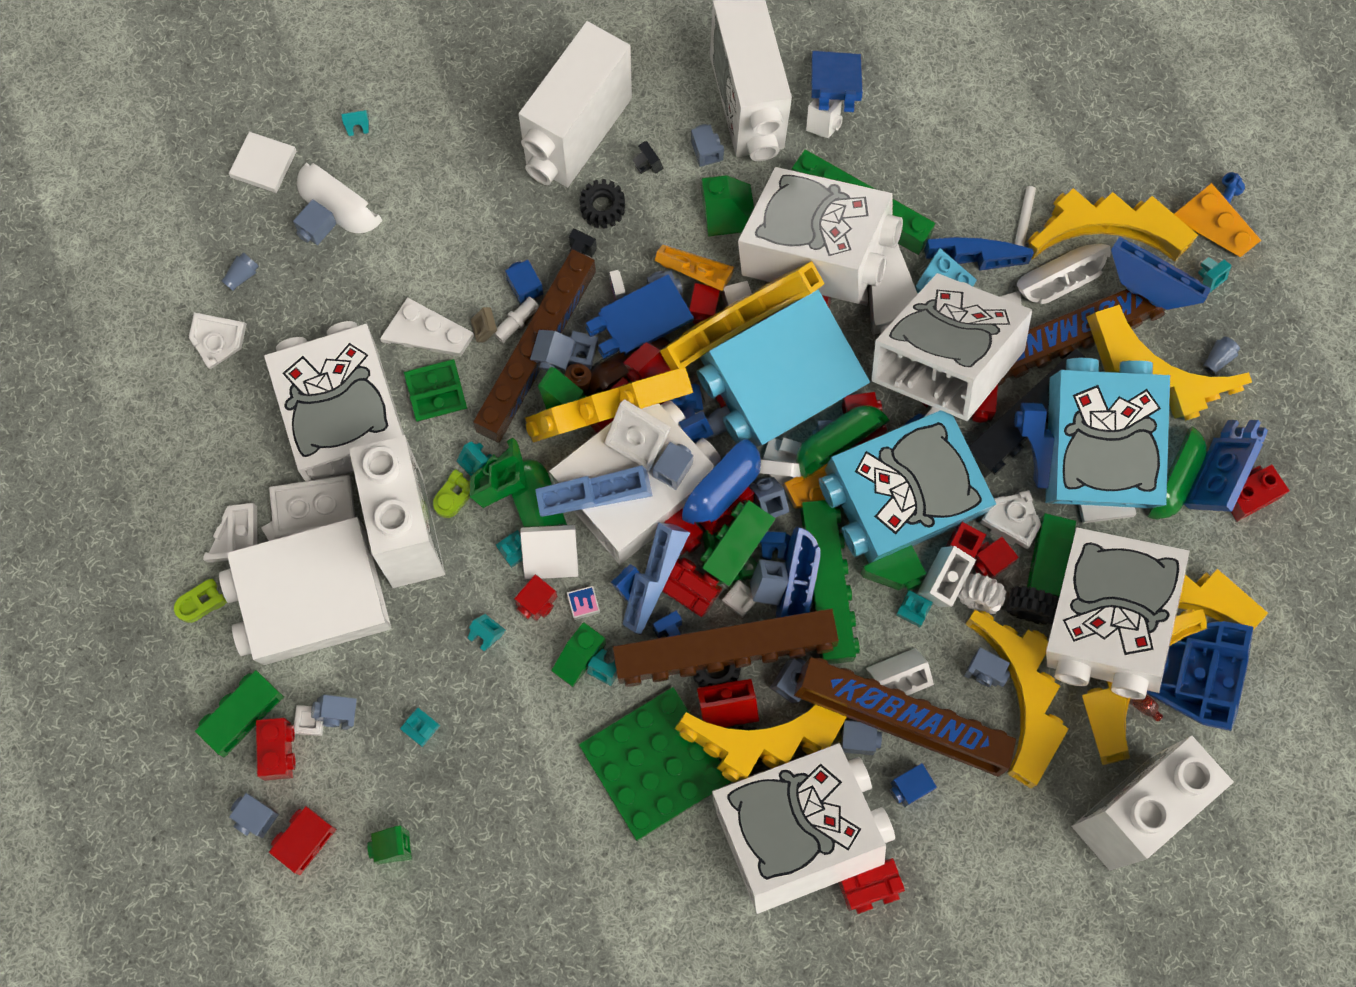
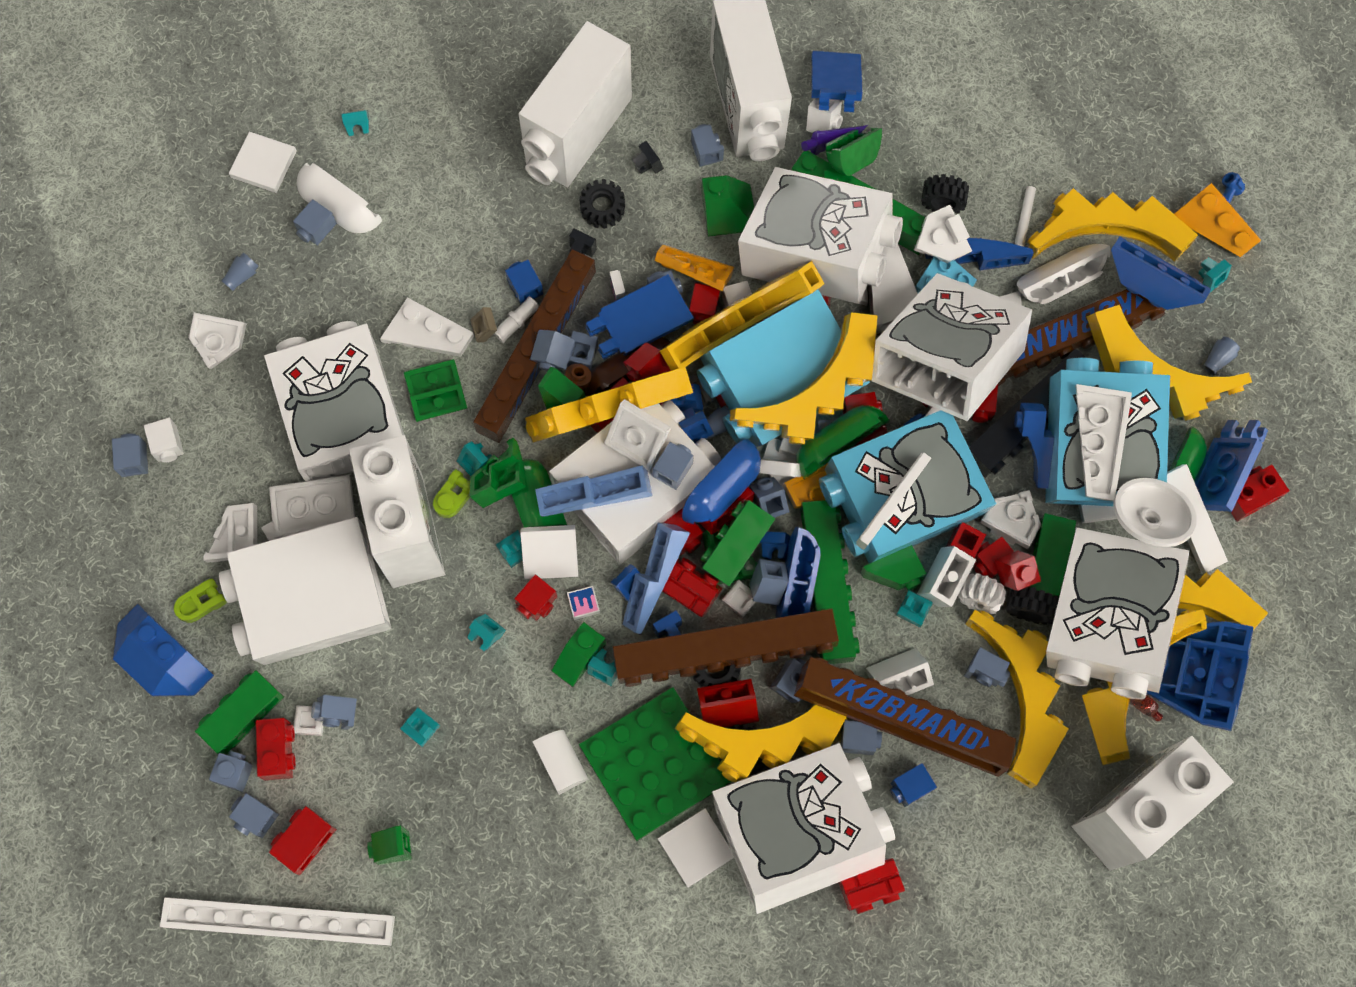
none -> sand blue brick [112,434,148,477]
none -> blue wedge [113,604,214,696]
none -> white brick [144,417,184,462]
none -> white plate [160,898,395,946]
none -> sand blue brick [209,751,253,792]
none -> white brick [532,730,589,795]
none -> white tile [658,808,734,888]
none -> yellow arch [730,312,877,444]
none -> dark purple bar [801,125,868,155]
none -> green brick [826,128,882,176]
none -> white tile [856,453,931,550]
none -> white plate [914,205,972,263]
none -> black tyre [921,174,969,213]
none -> red brick [995,550,1041,591]
none -> white wing [1075,384,1132,502]
none -> white dish [1113,478,1197,547]
none -> white tile [1167,464,1228,573]

